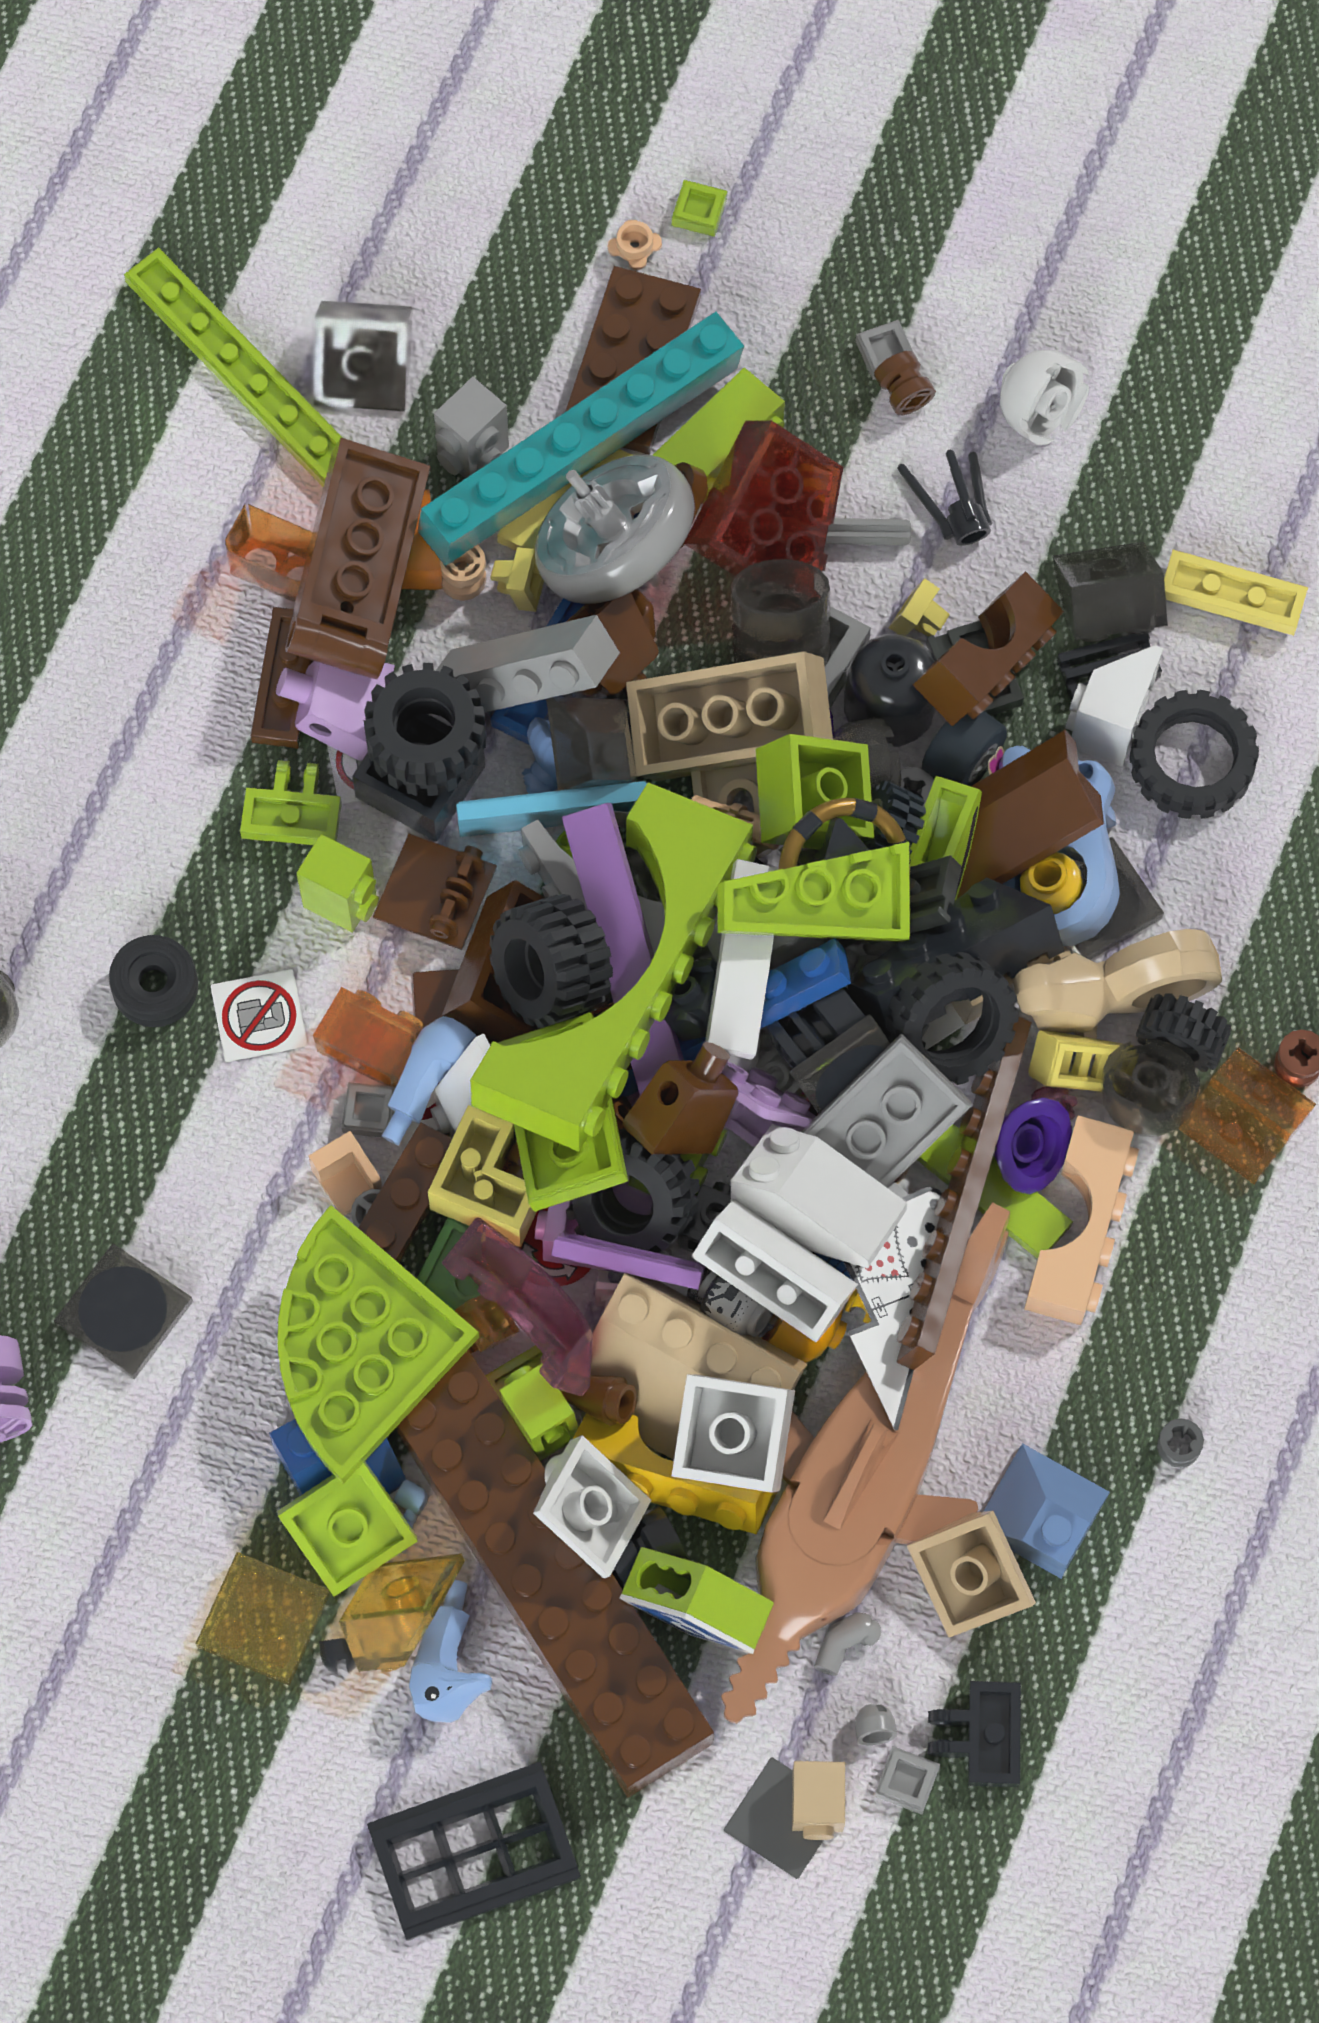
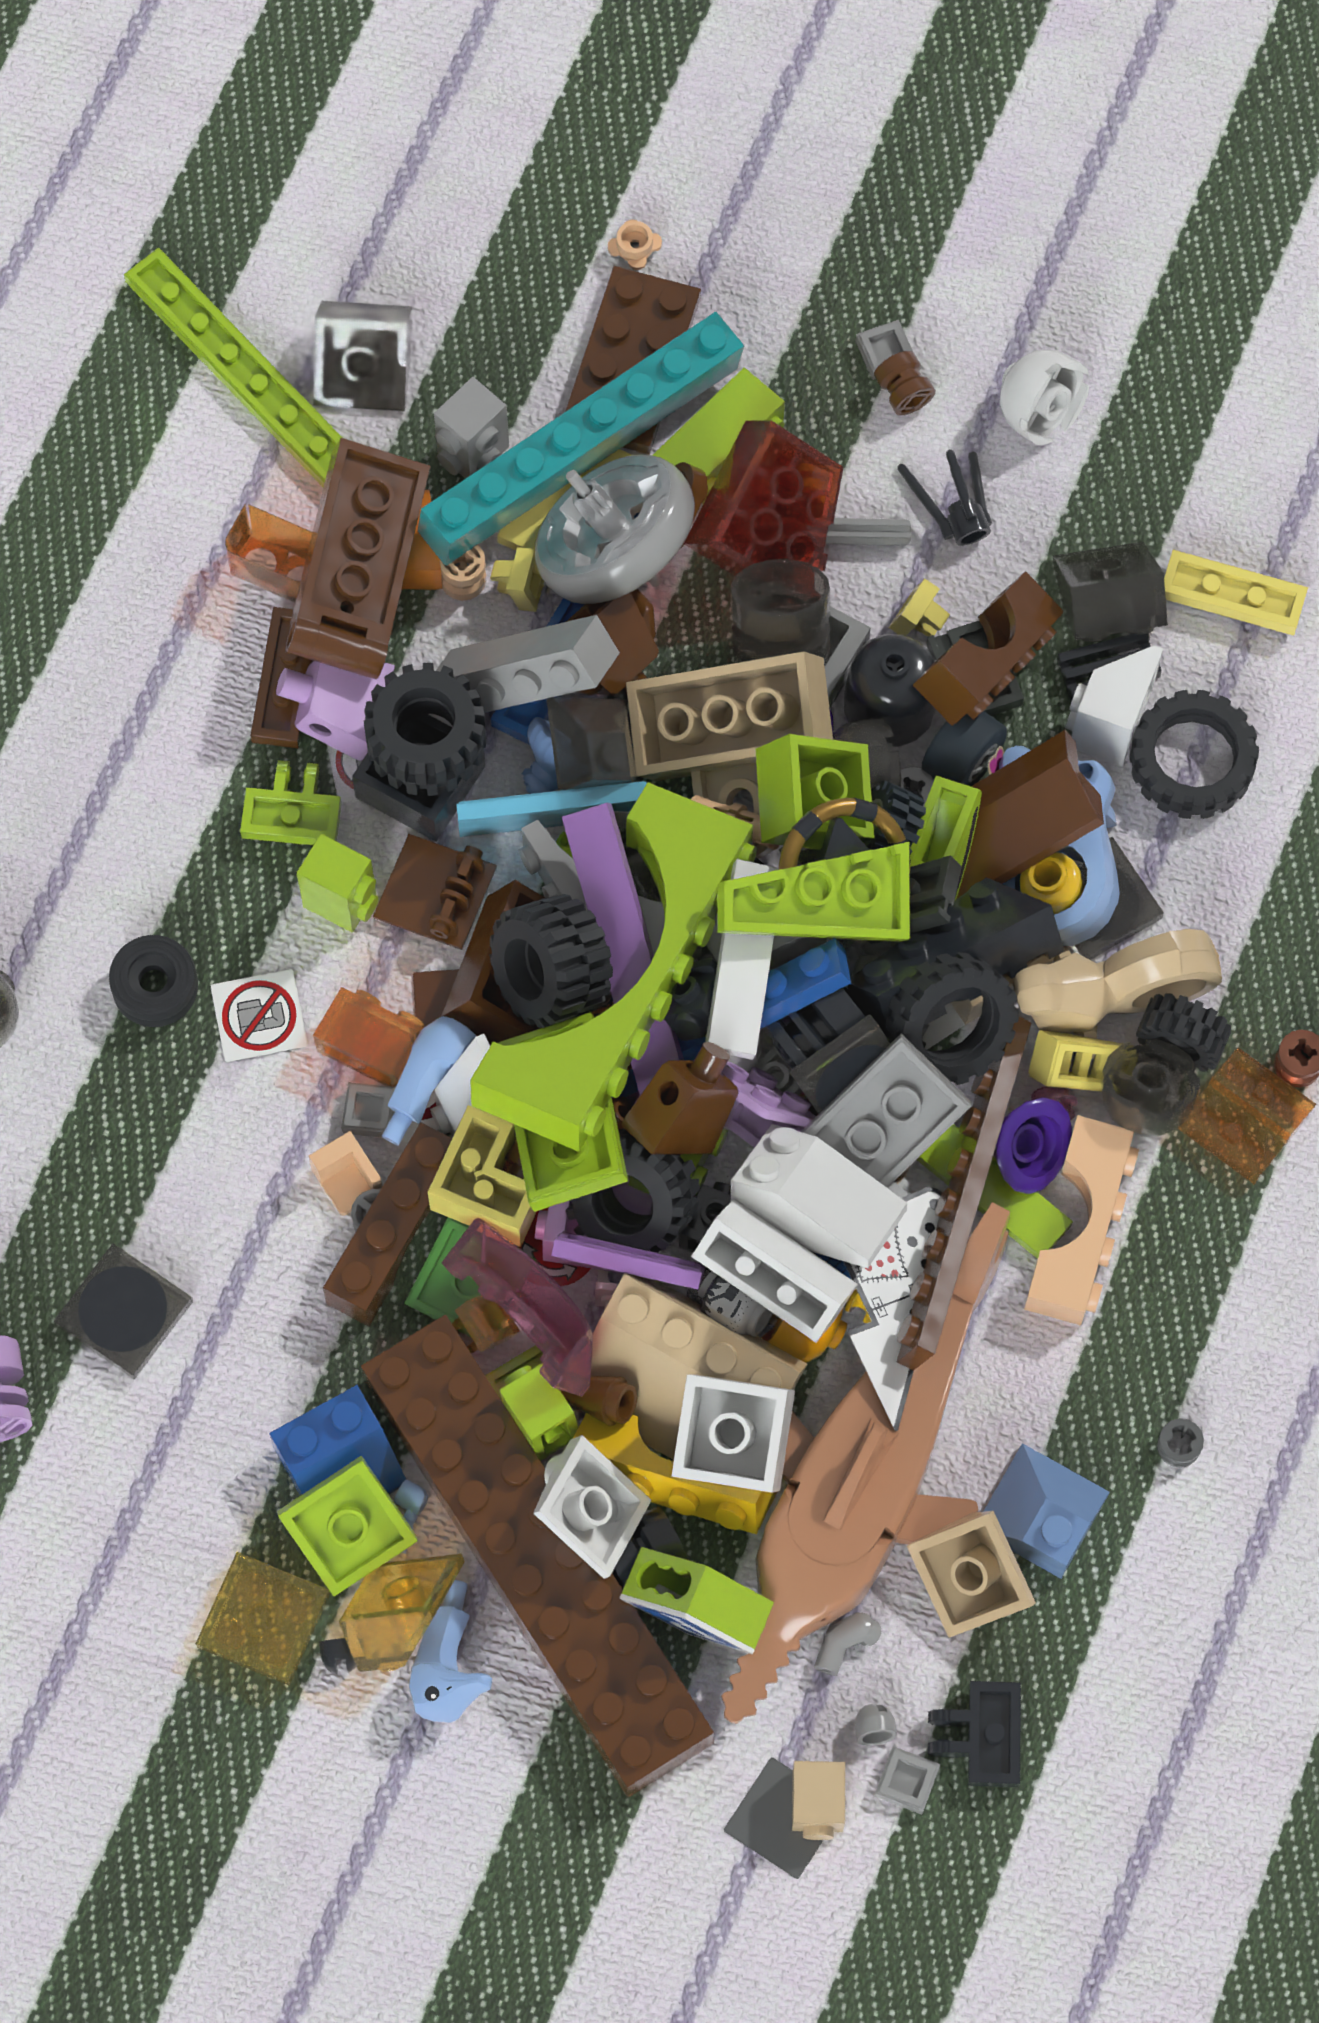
lime plate [277,1205,479,1484] -> none
black piece [367,1762,581,1941] -> none
lime tile [671,180,728,237] -> none

